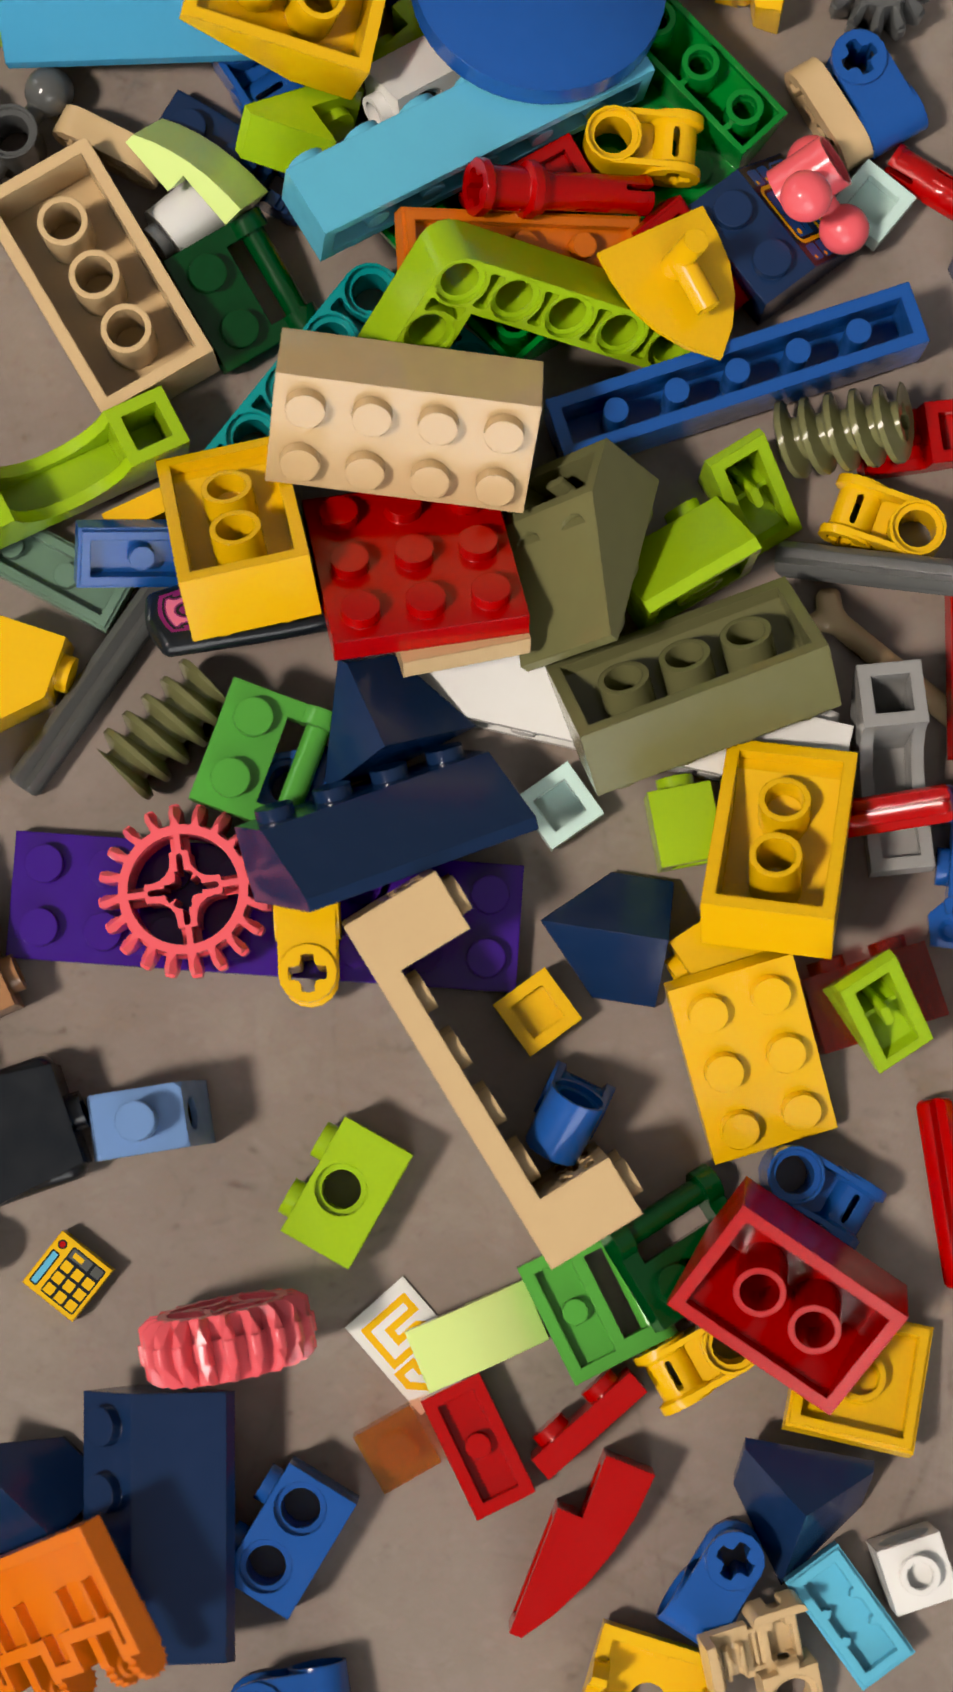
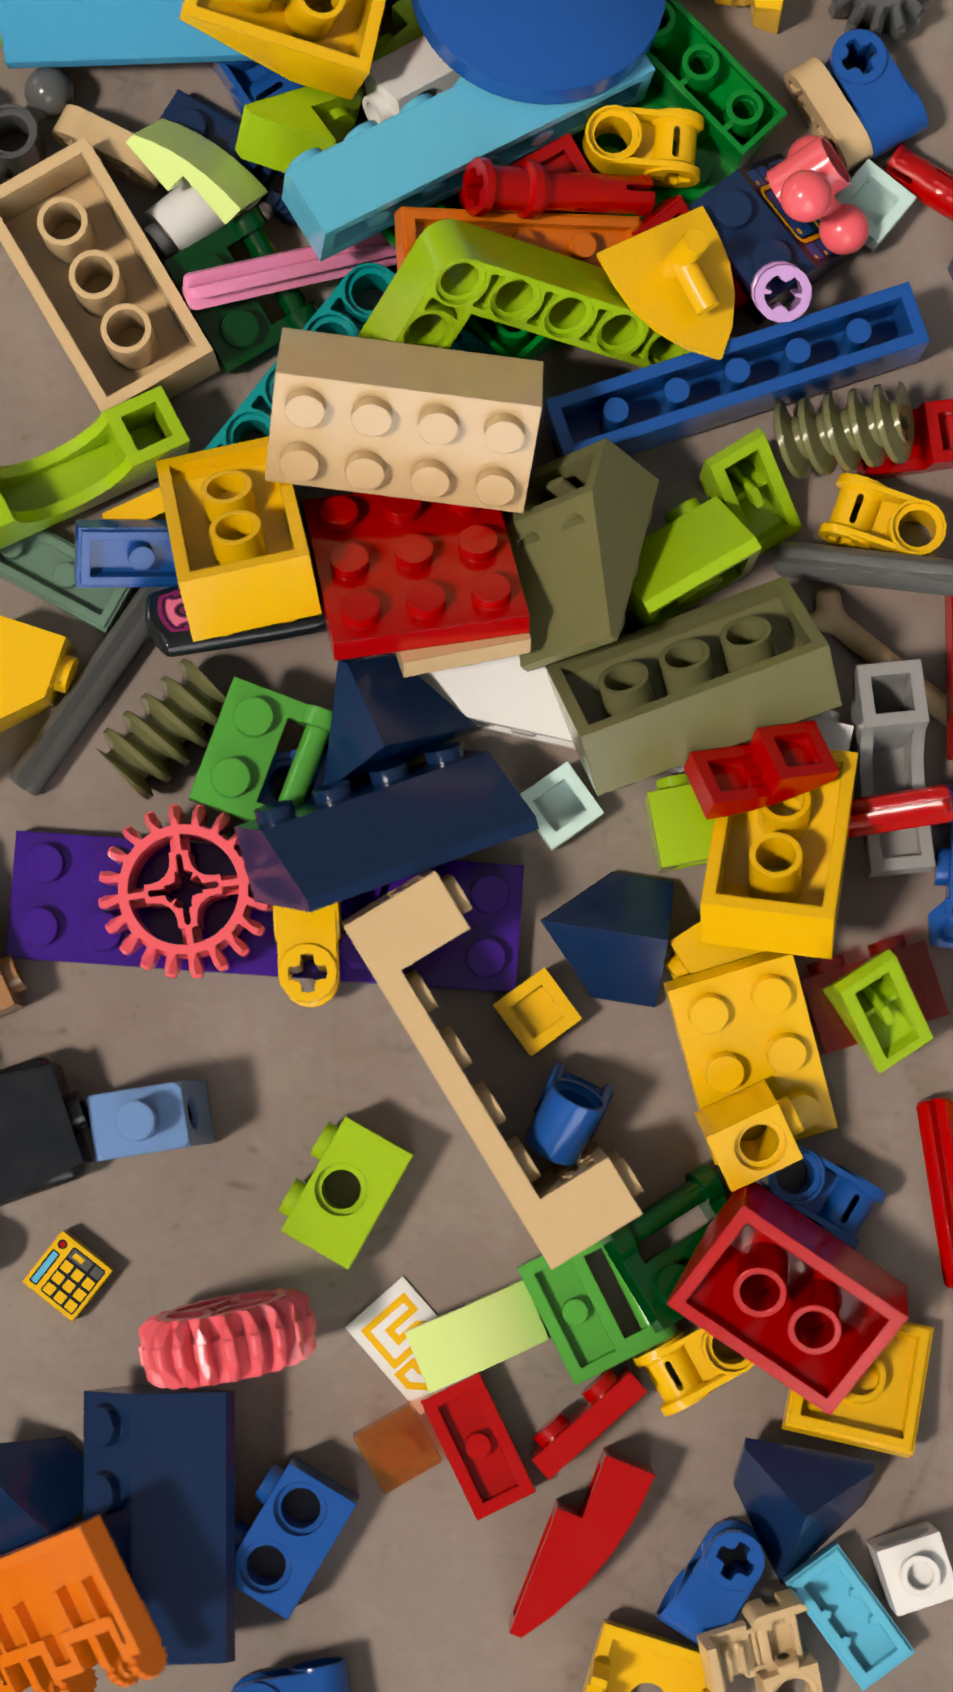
none -> bright pink axle [182,233,397,311]
none -> red slope [683,720,839,820]
none -> yellow brick [694,1080,804,1192]
none -> lavender bush [751,260,812,323]

